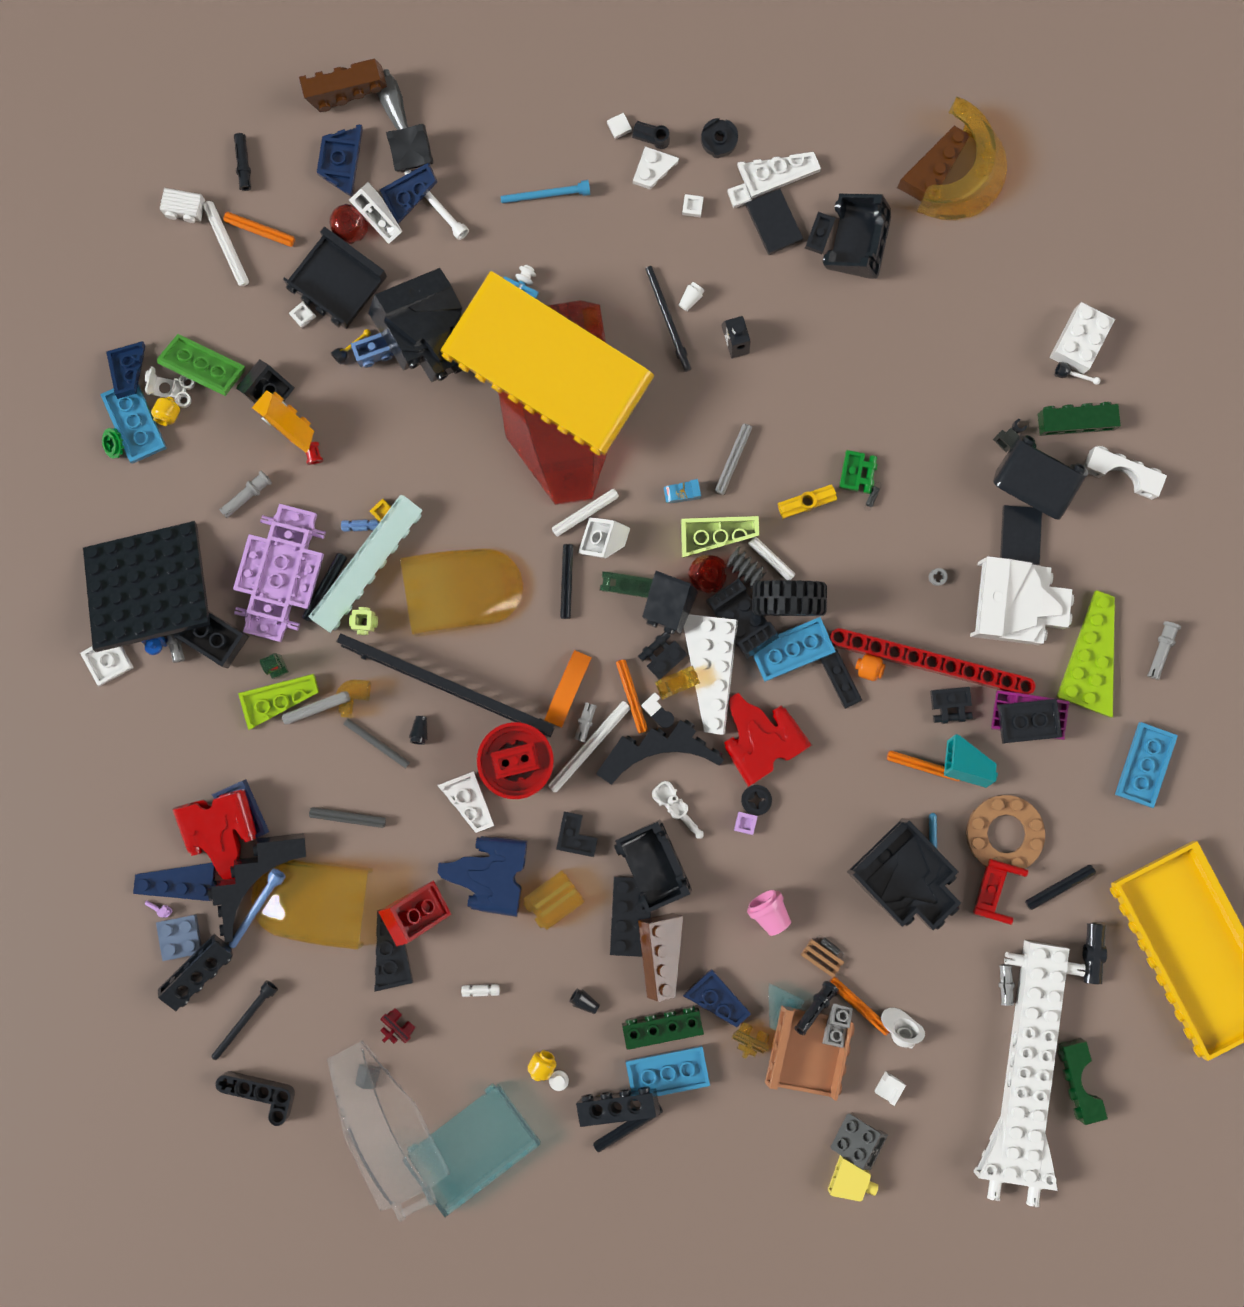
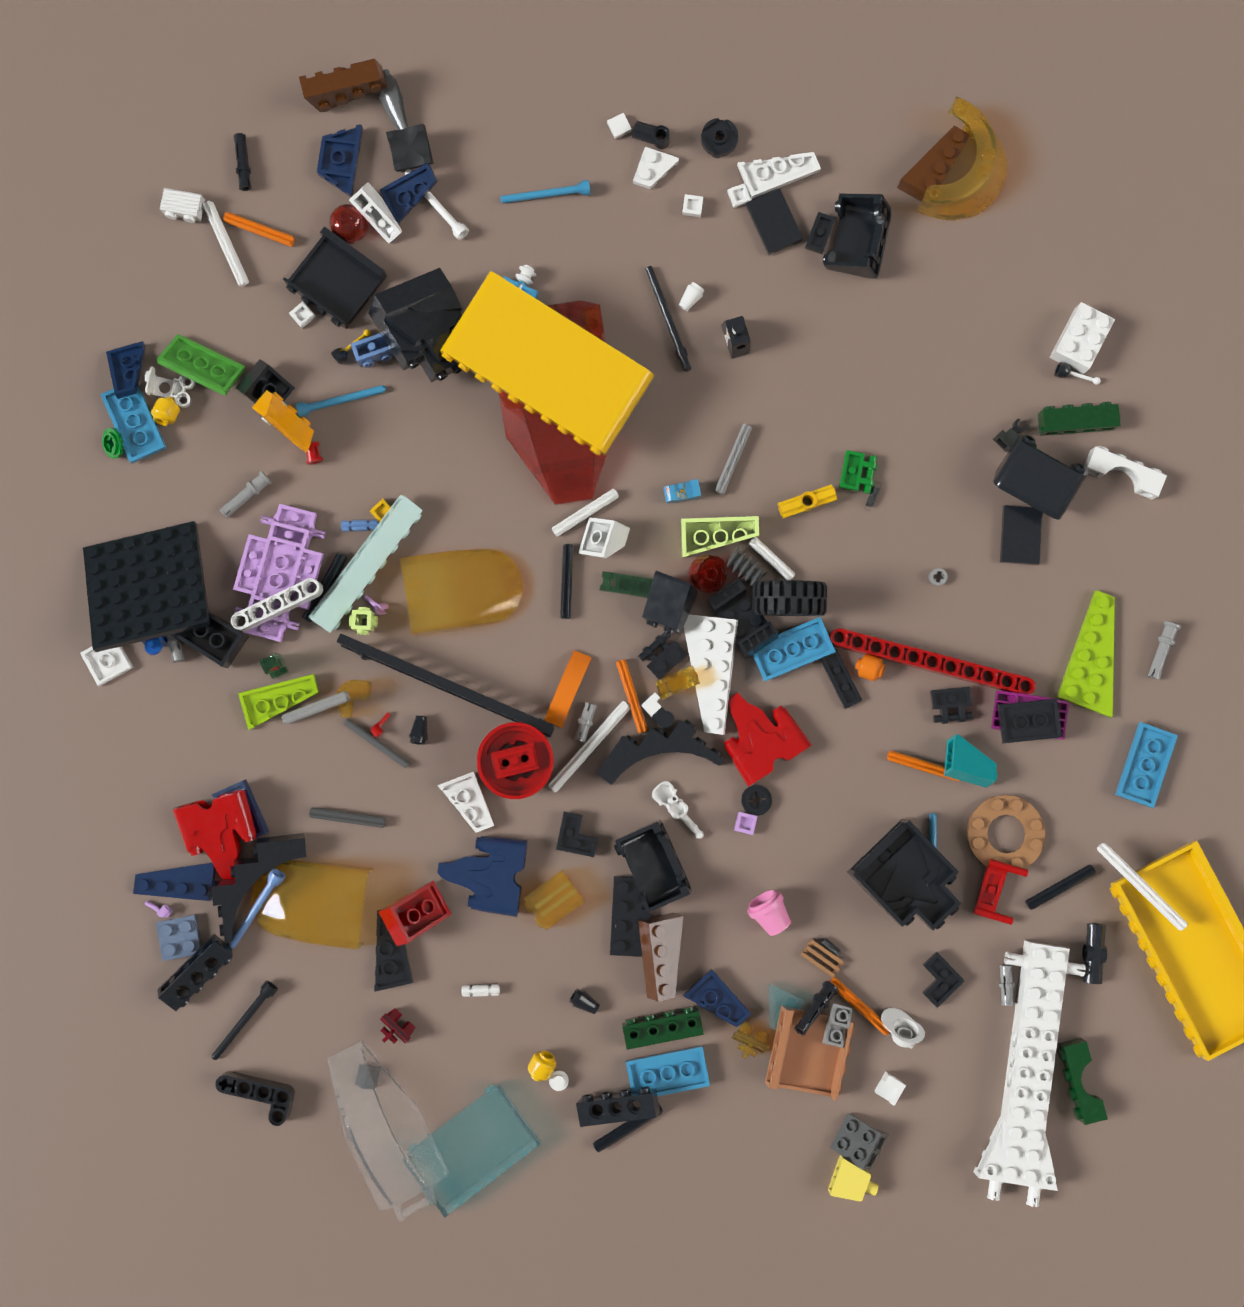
white panel [970,556,1074,645] -> none
none -> white beam [231,578,323,631]
none -> dark azure piece [296,385,386,418]
none -> lavender hand [364,595,389,615]
none -> red hand [371,712,391,738]
none -> black plate [922,952,965,1008]
none -> white axle [1097,842,1188,931]

